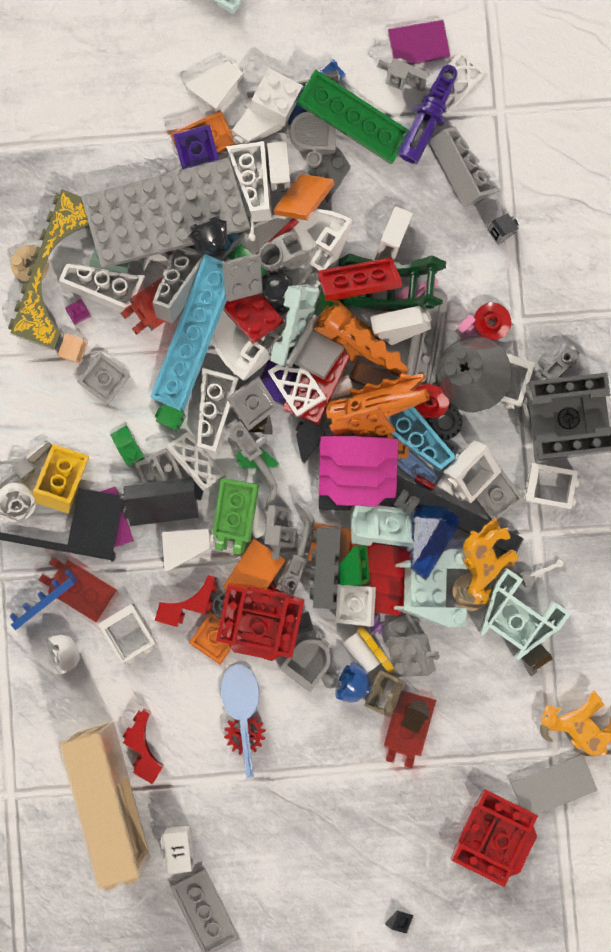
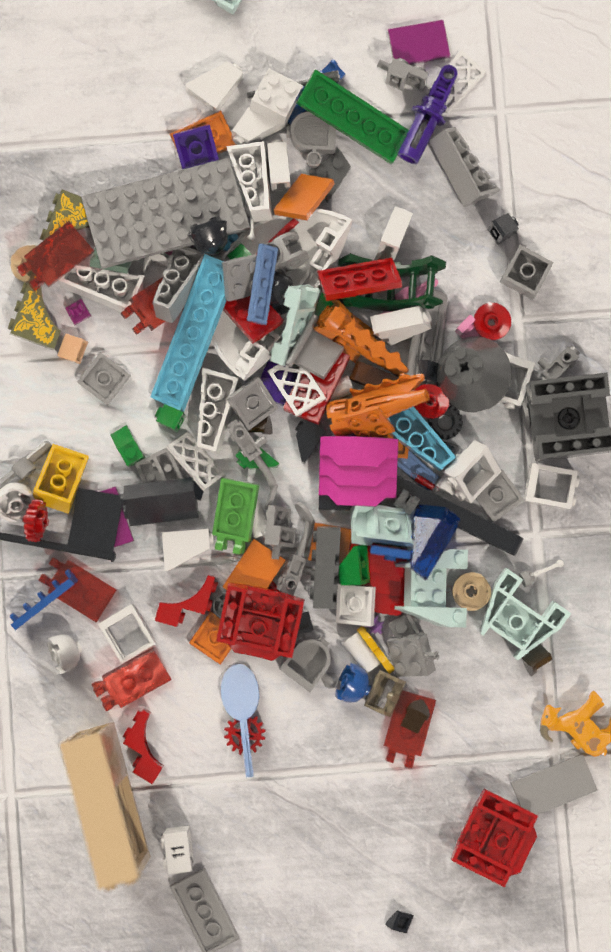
light orange animal [457,518,519,604] -> none
none -> clear red tile [17,221,94,292]
none -> red gear [23,500,49,542]
none -> clear red tile [92,647,172,712]
none -> medium blue tile [247,243,278,325]
none -> blue plate [371,546,411,561]
none -> black slope [418,359,438,382]
none -> light grey brick [500,245,554,300]

